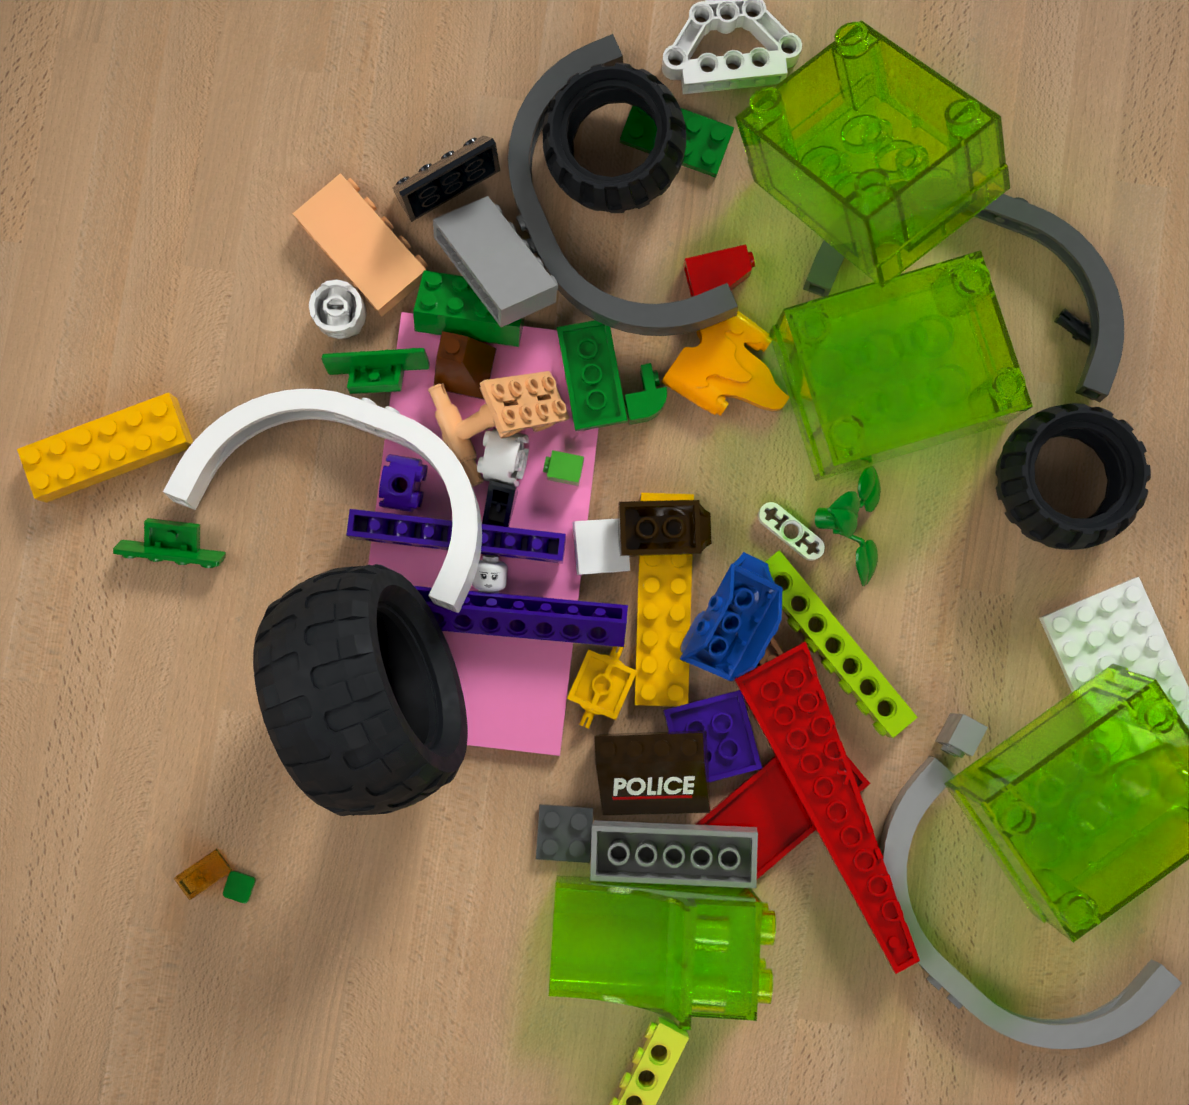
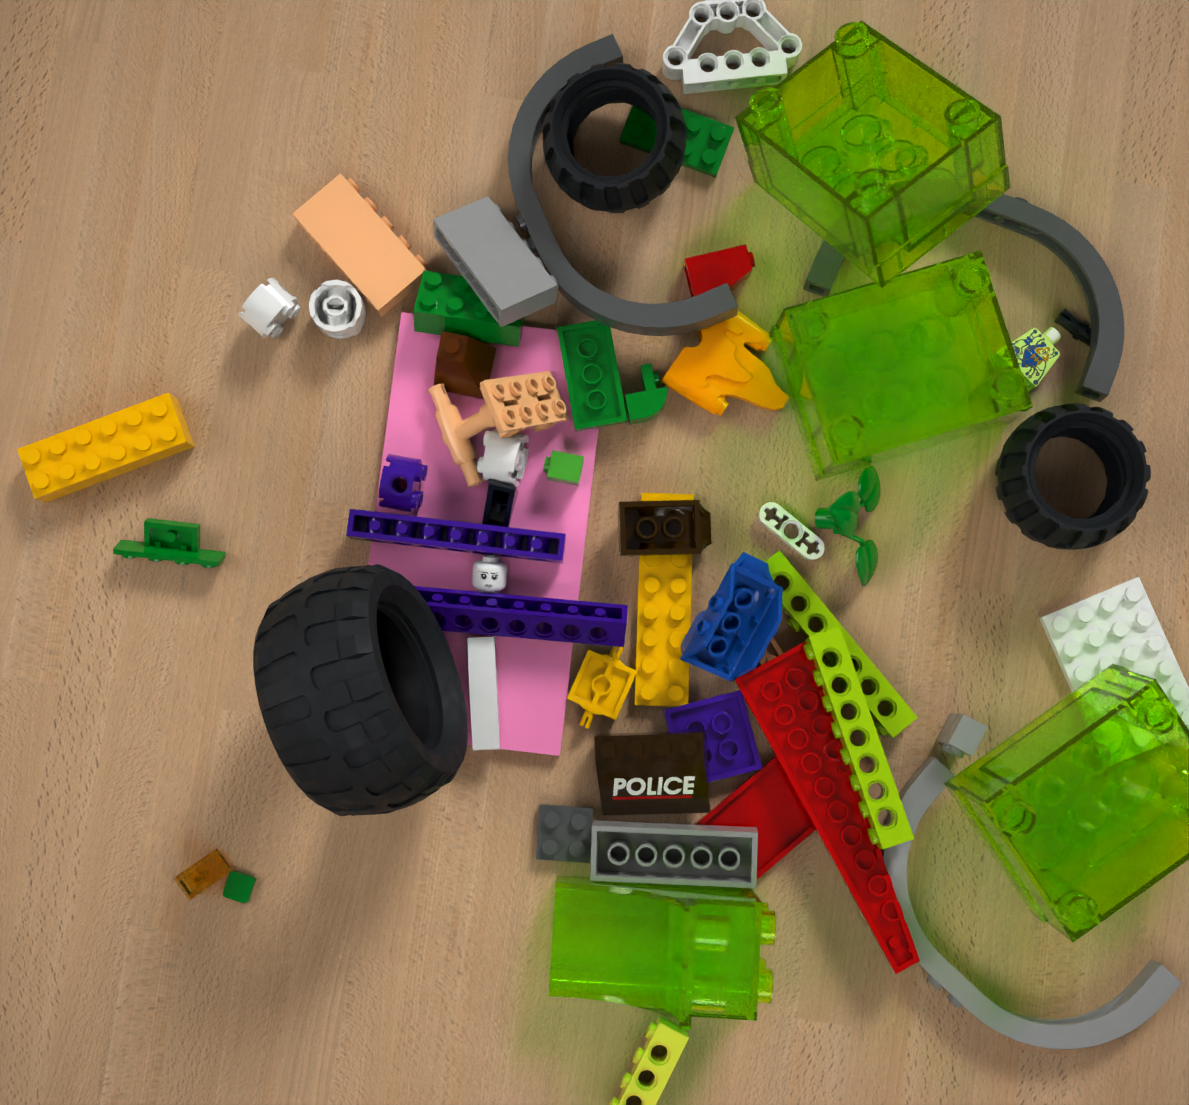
white arch [163,389,482,613] -> none
green bracket [321,348,430,394] -> none
black slope [393,136,500,222] -> none
white tile [572,519,630,575] -> none
none -> white brick [238,277,301,339]
none -> white slope [467,636,500,751]
none -> lime brick [804,627,914,849]
none -> torso [993,327,1061,392]

